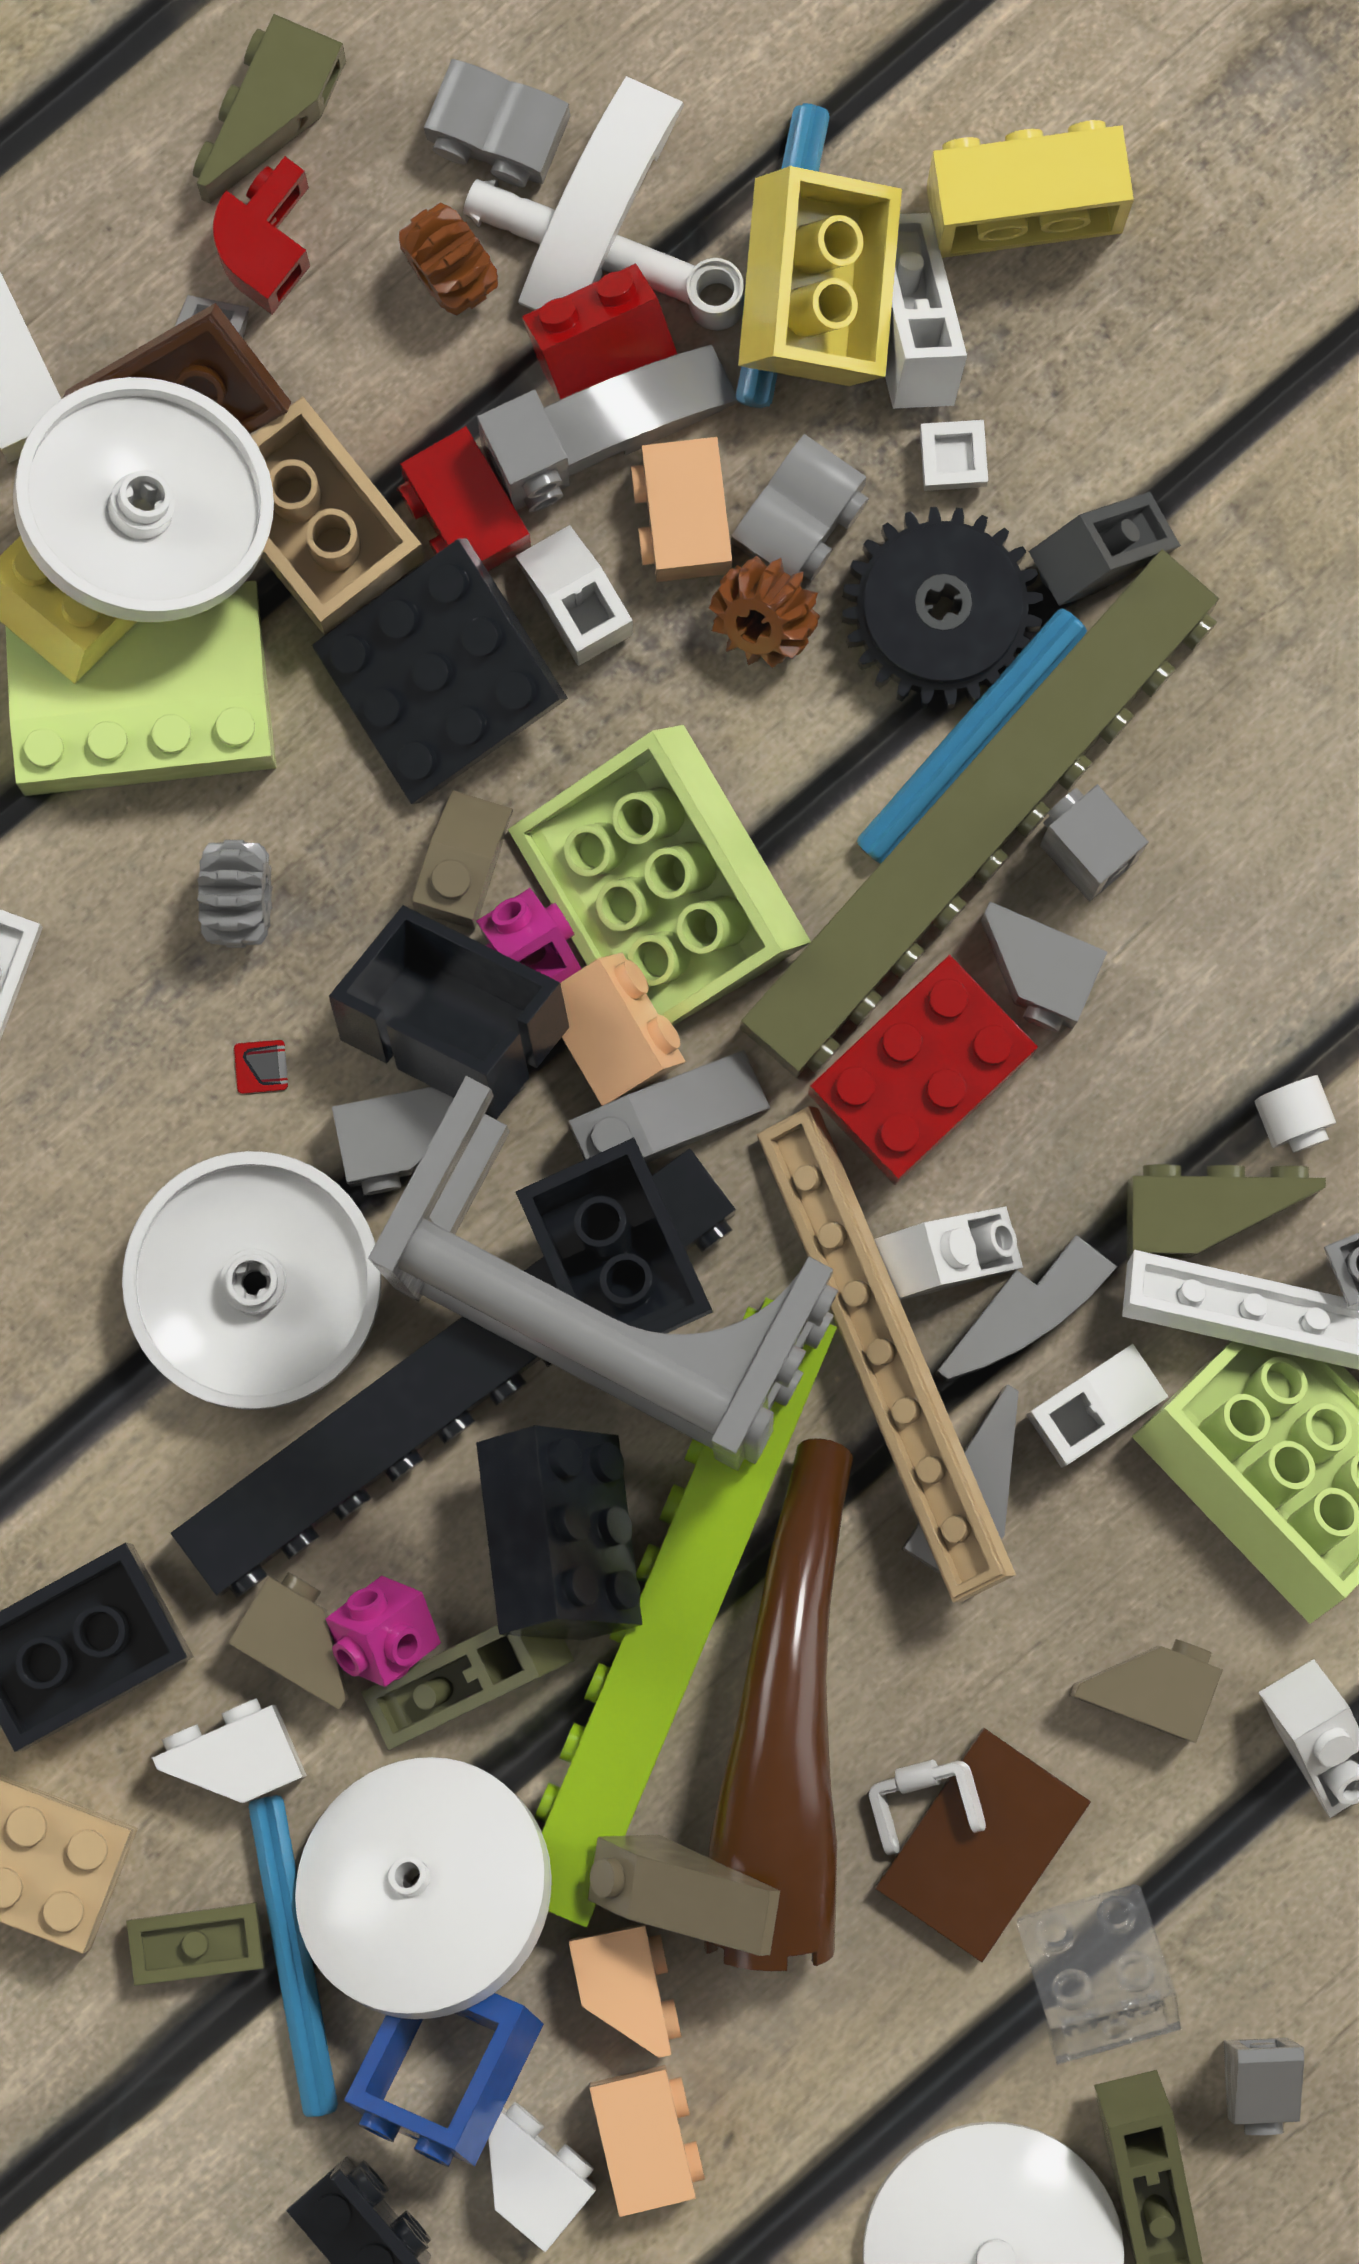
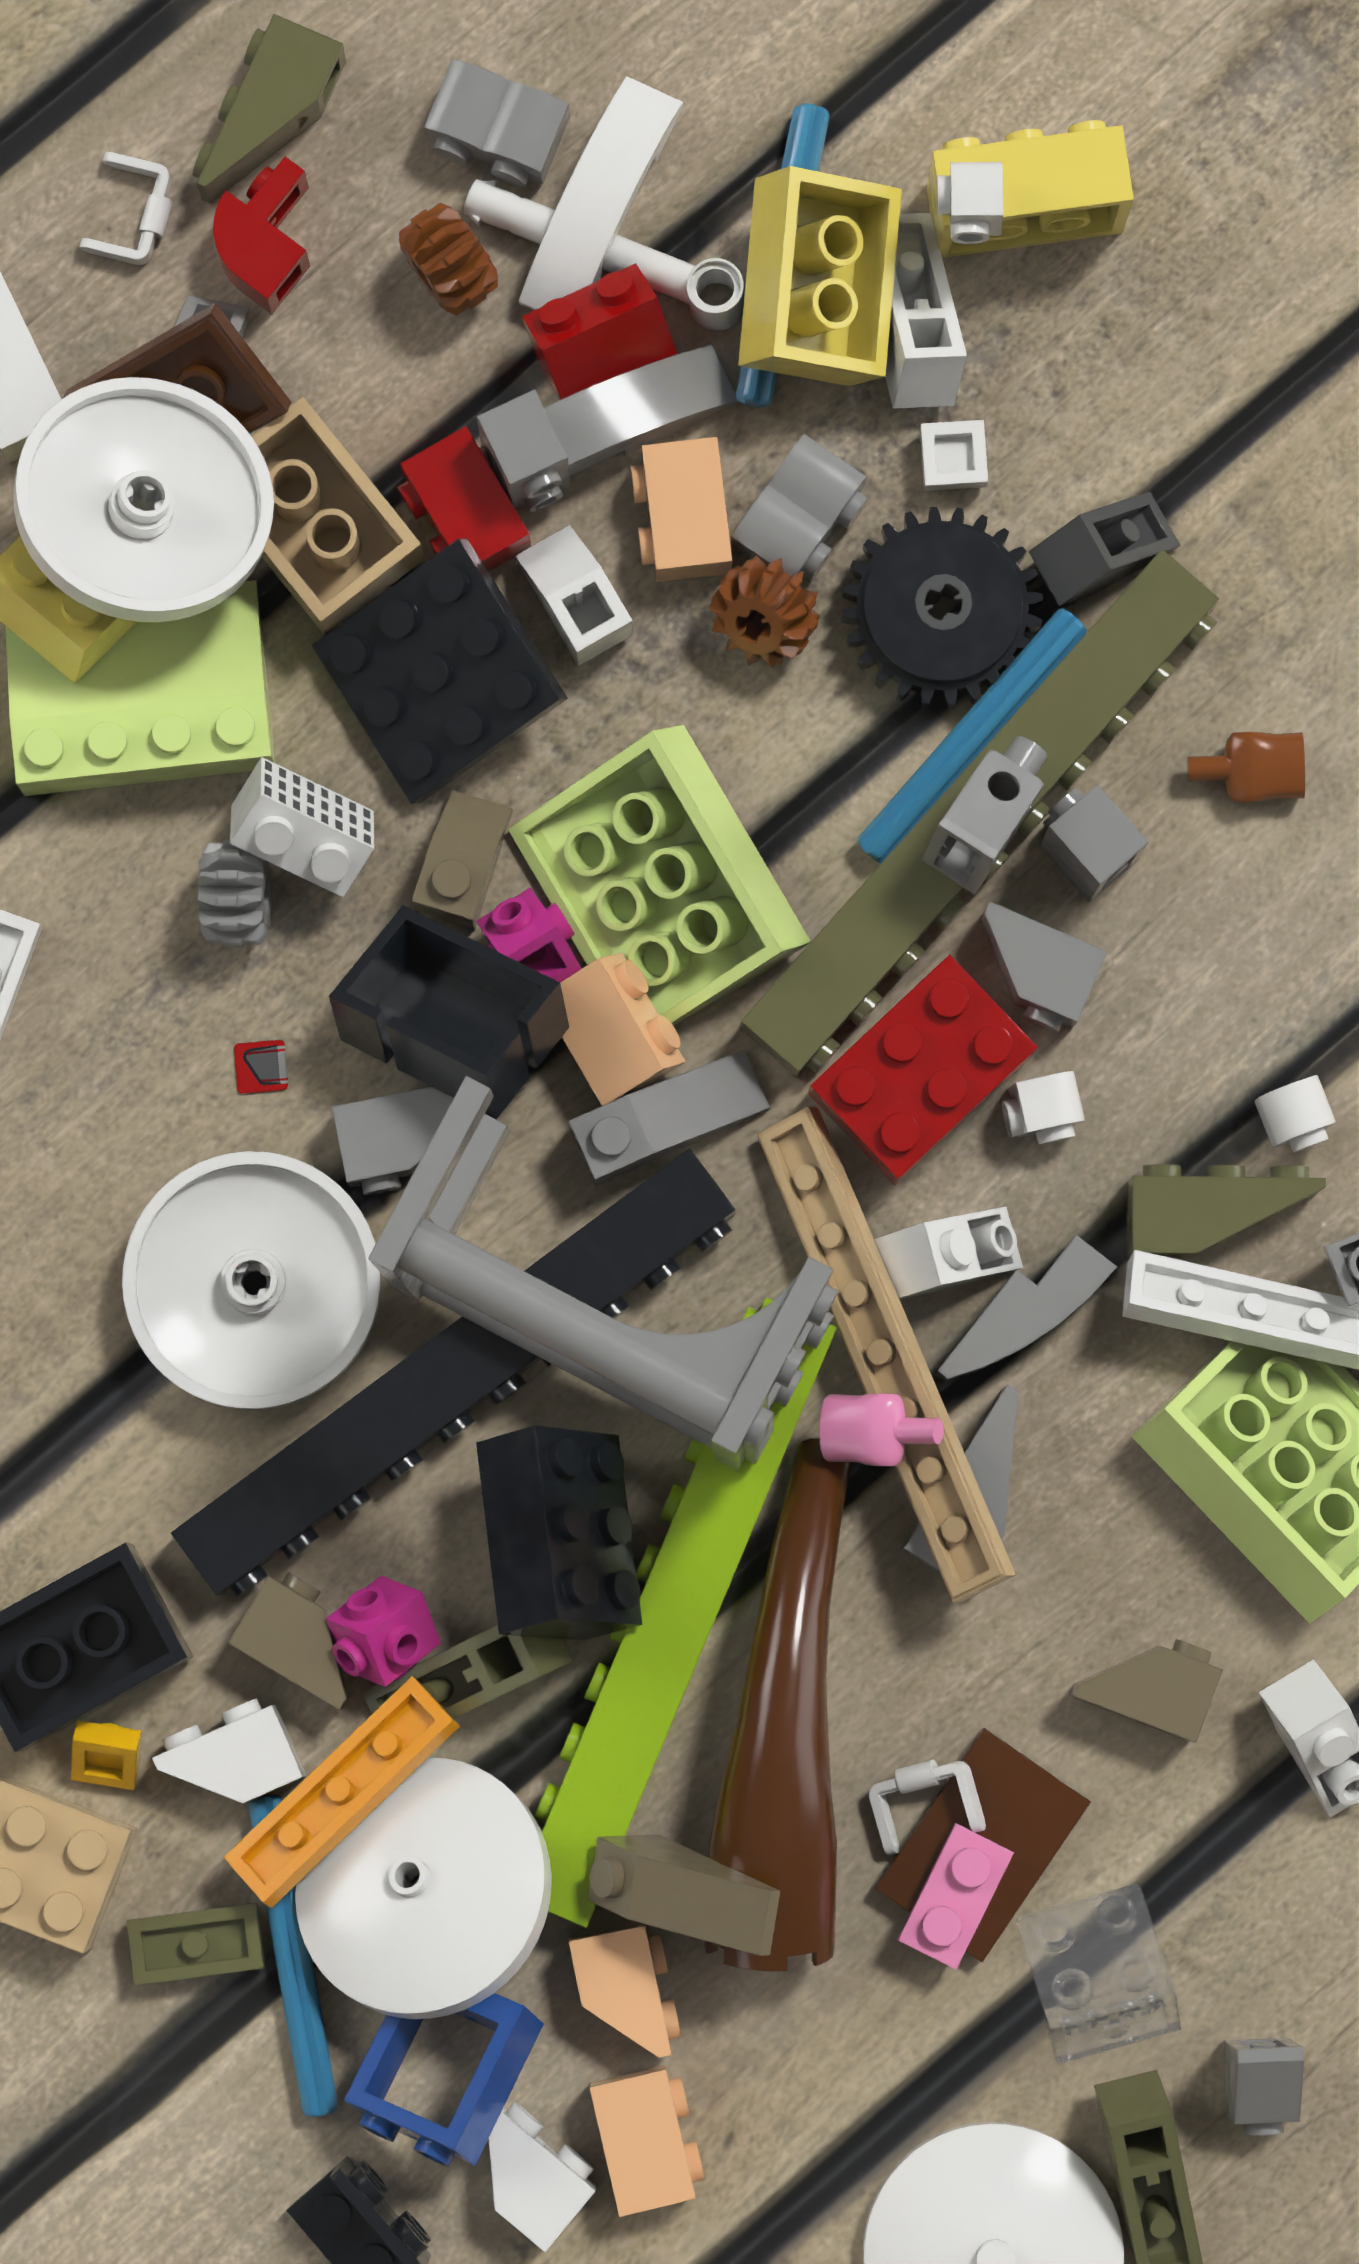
black slope [515,1137,713,1334] -> none
white slope [1026,1344,1168,1468] -> none
none -> yellow plate [71,1720,141,1790]
none -> white piece [79,152,173,265]
none -> light orange plate [223,1676,460,1908]
none -> white brick [230,757,374,897]
none -> bright pink piece [819,1393,944,1466]
none -> bright pink plate [897,1822,1014,1970]
none -> light grey torso [921,736,1048,895]
none -> white plate [937,162,1003,244]
none -> white plate [1002,1071,1085,1145]
none -> dark orange piece [1187,732,1305,803]

